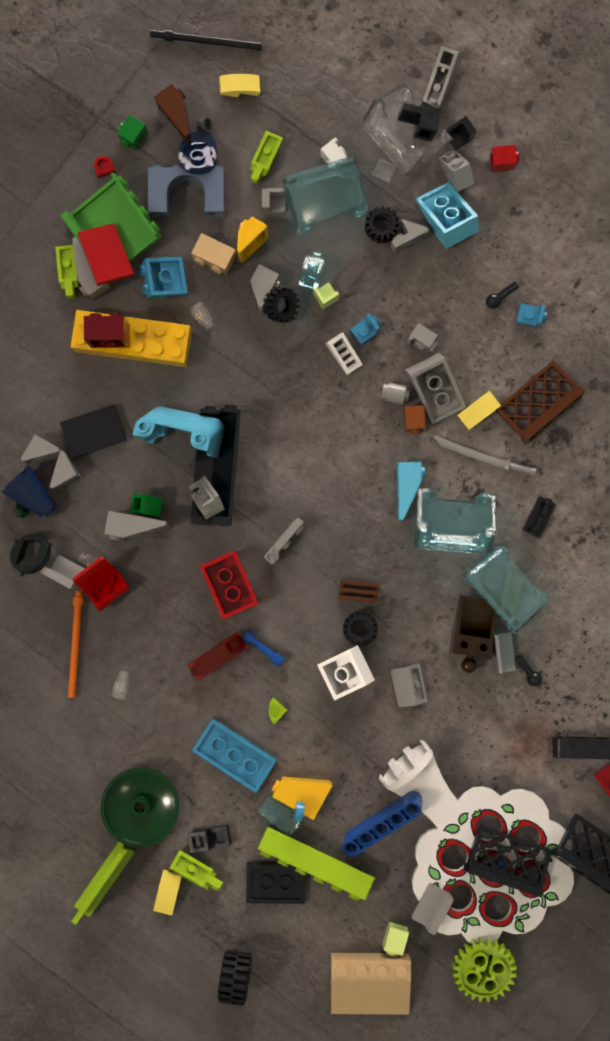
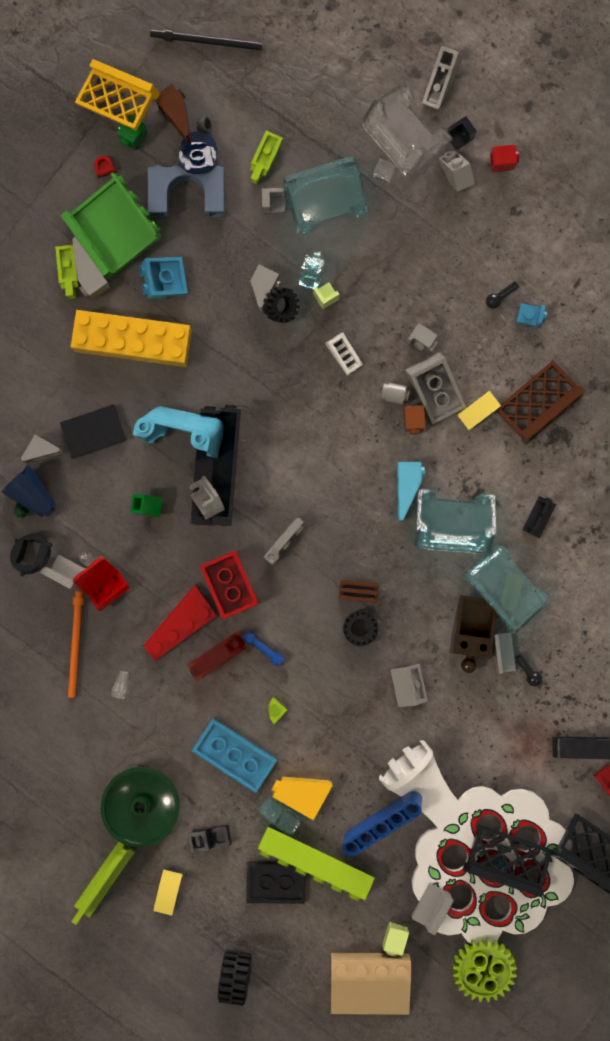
light grey slope [49,450,81,490] -> none
red tile [77,223,134,286] -> none
dark red brick [84,313,130,348] -> none
light grey slope [104,511,171,542] -> none
lime hinge [169,850,223,892] -> none
clear cone [189,301,215,331] -> none
tan brick [191,233,237,275] -> none
light yellow slope [219,74,260,97] -> none
yellow slope [237,217,269,264] -> none
dark azure tile [293,801,305,822] -> none
white brick [317,645,375,700] -> none
white brick [321,137,349,173] -> none
dark azure bracket [350,314,381,346] -> none
black tyre [365,206,399,244] -> none
light grey slope [391,220,429,253] -> none
black brick [397,101,439,142] -> none
medium azure slope [416,182,479,249] -> none
light grey sword [434,435,536,476] -> none
none -> yellow fence [75,59,160,131]
none -> red wing [143,585,217,661]

